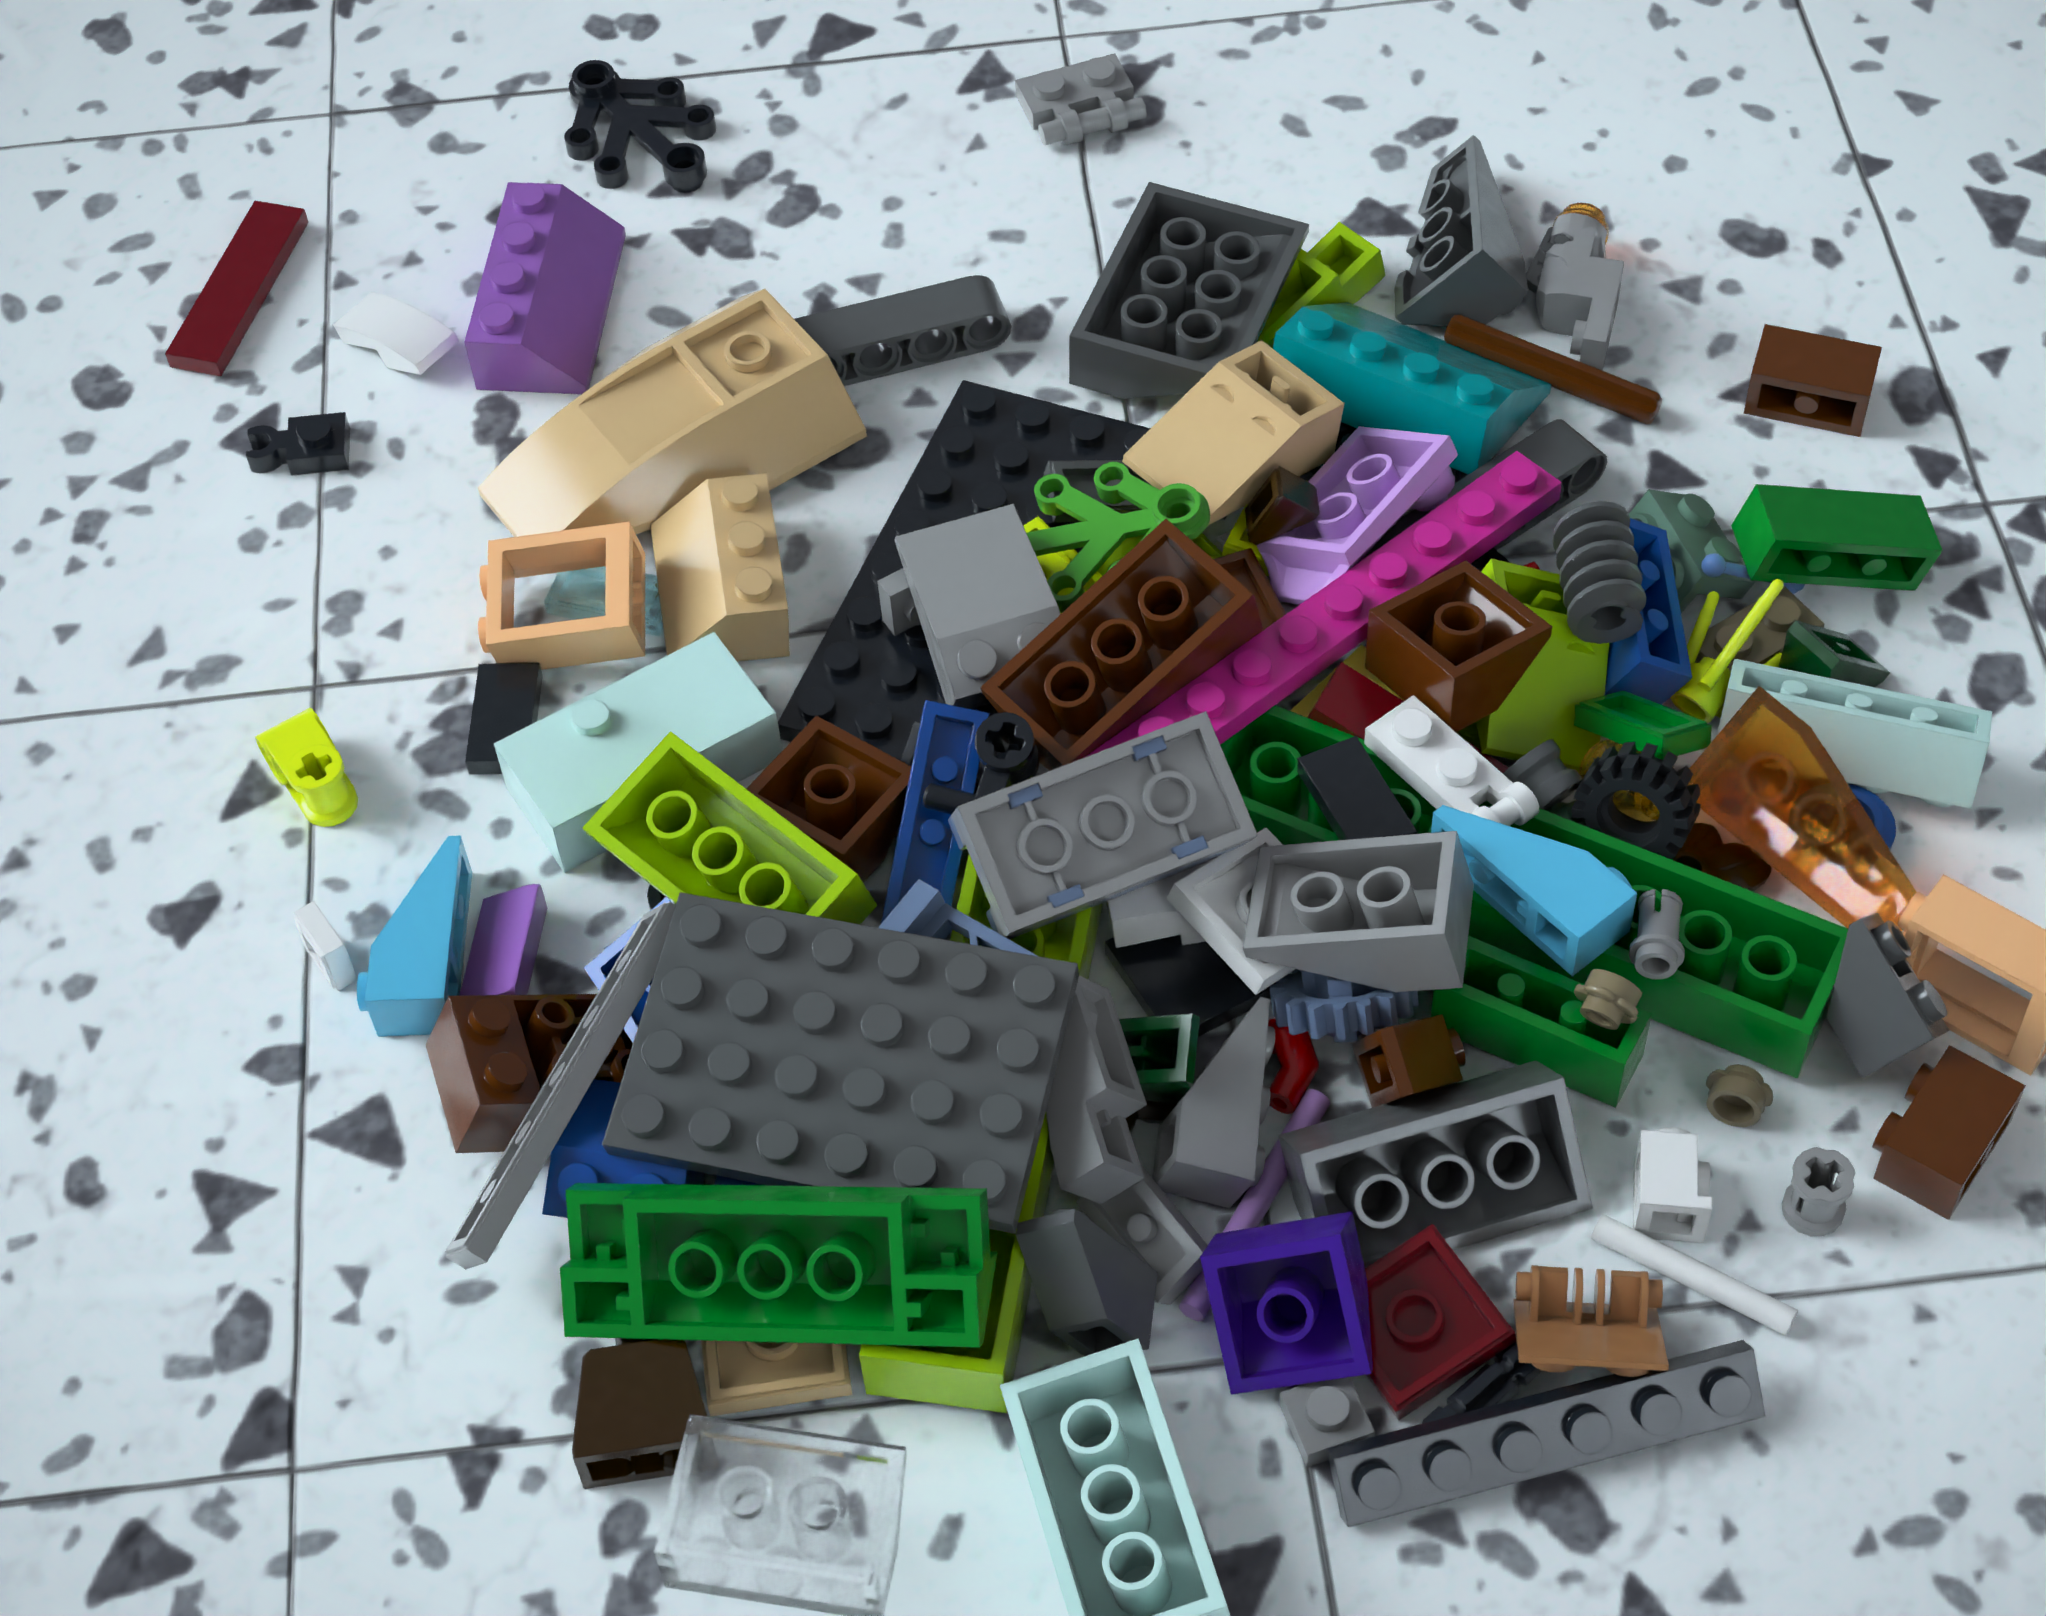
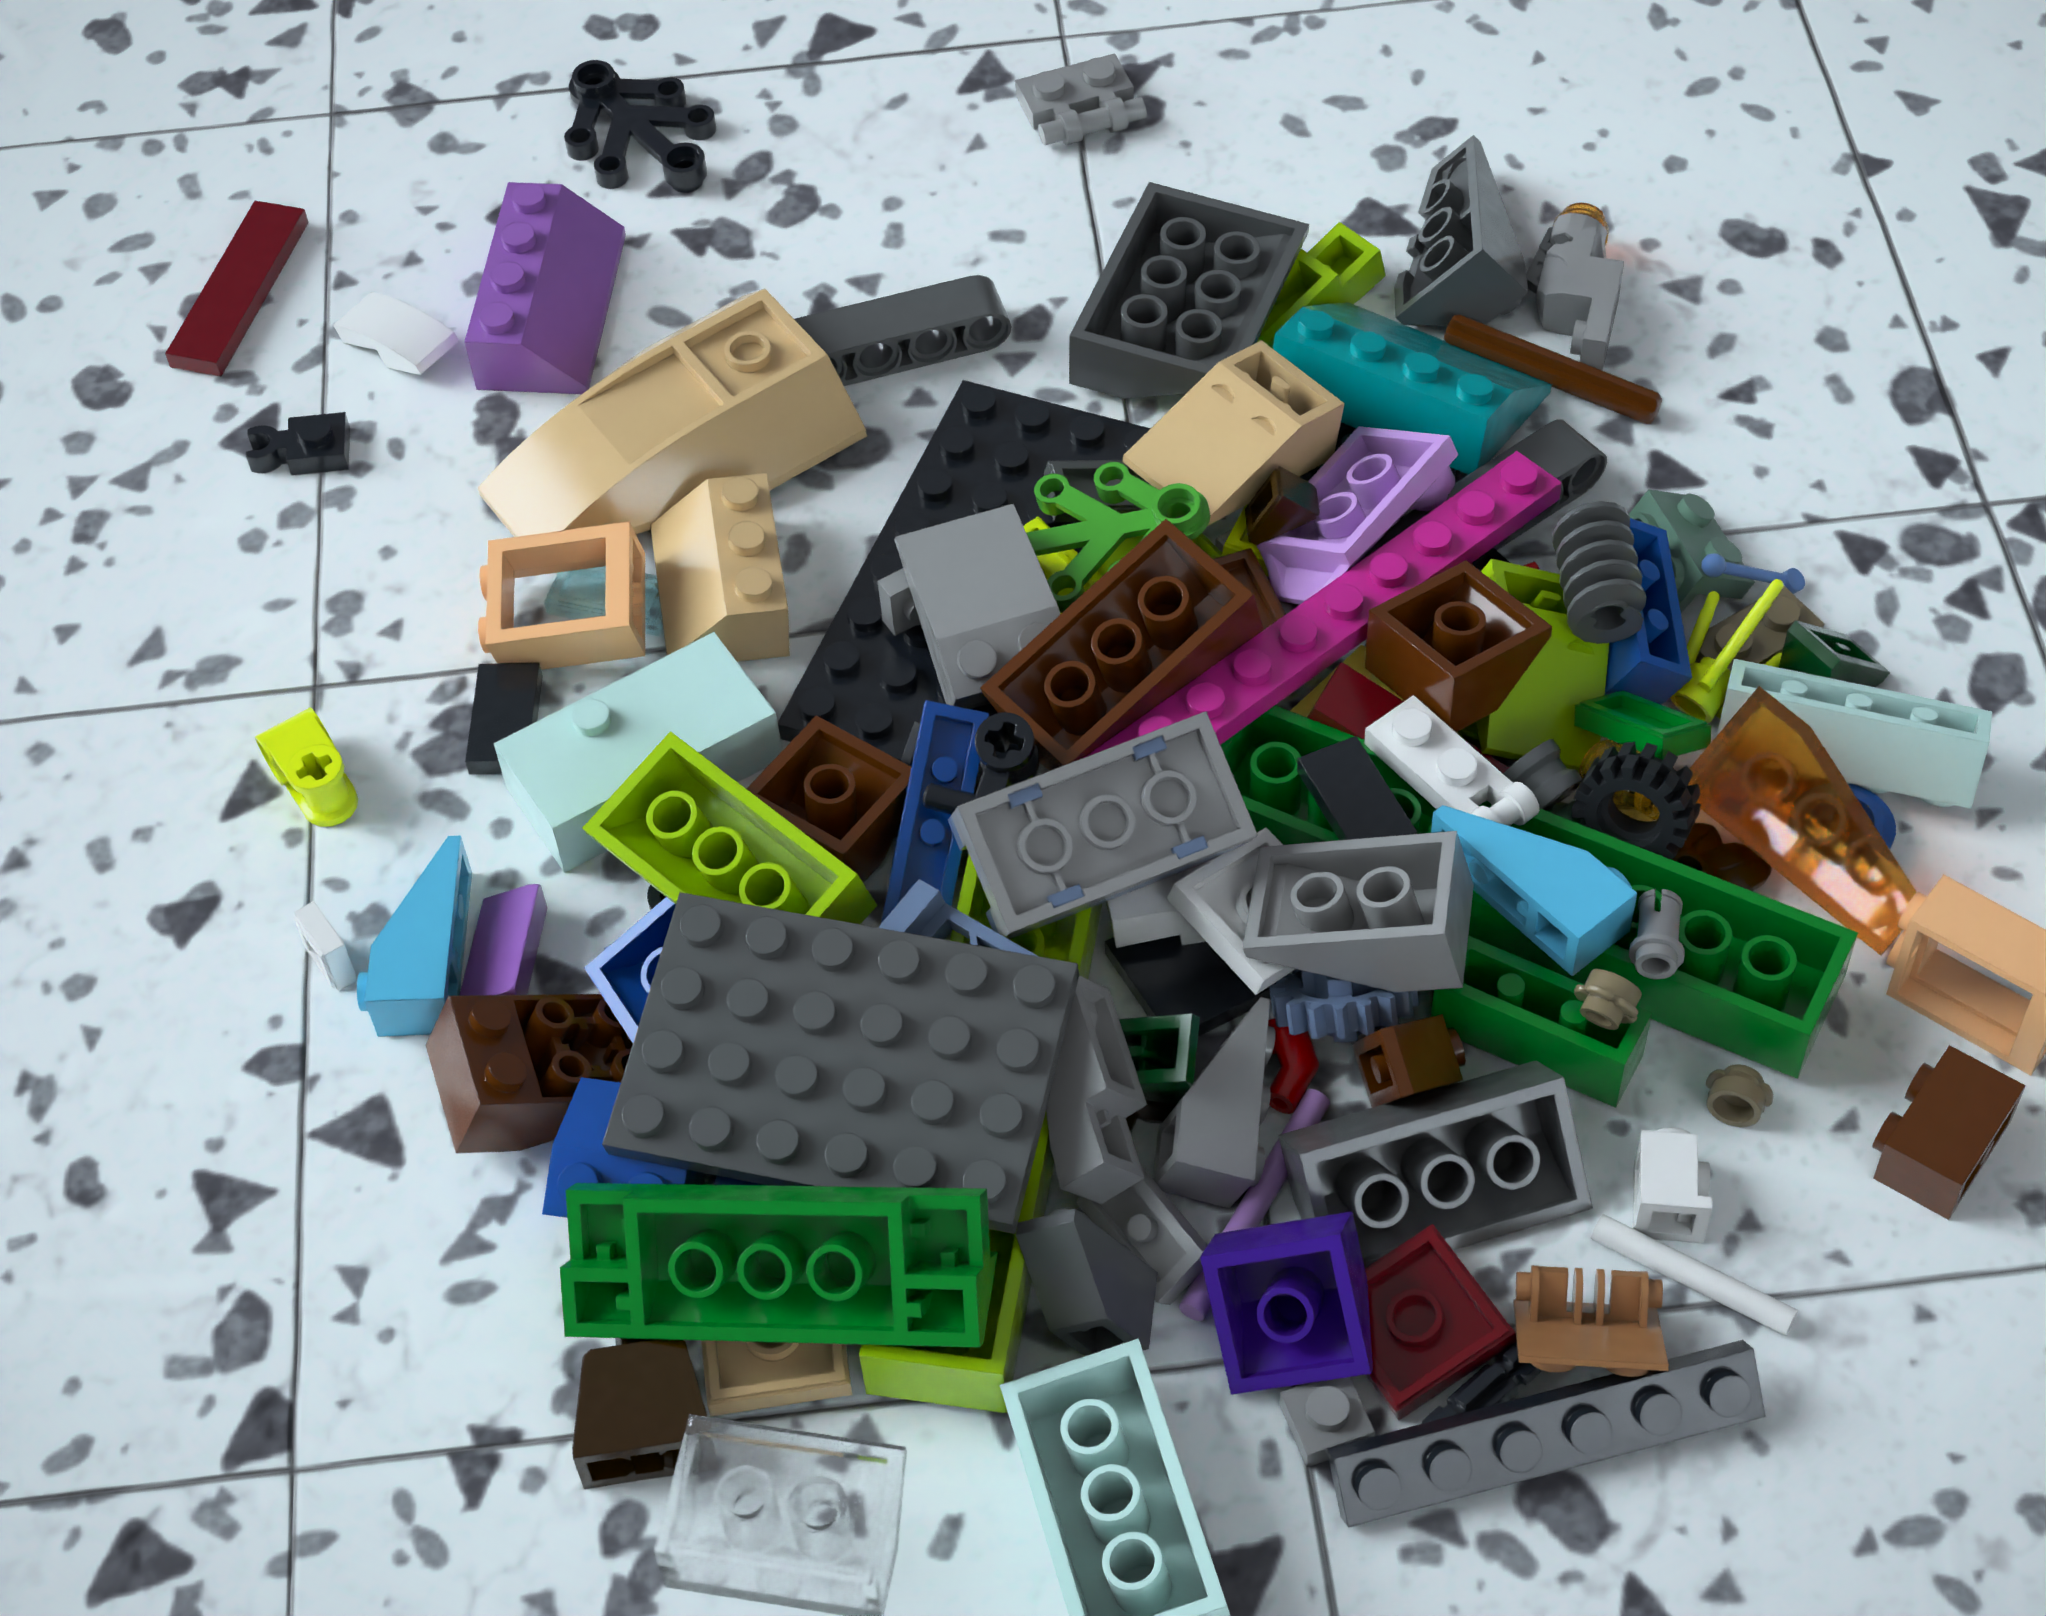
light grey tile [445,901,676,1270] -> none
green brick [1731,484,1943,591] -> none
reddish brown brick [1744,324,1882,437] -> none
light grey bush [1781,1147,1855,1236] -> none
dark grey slope [1827,913,1950,1078] -> none

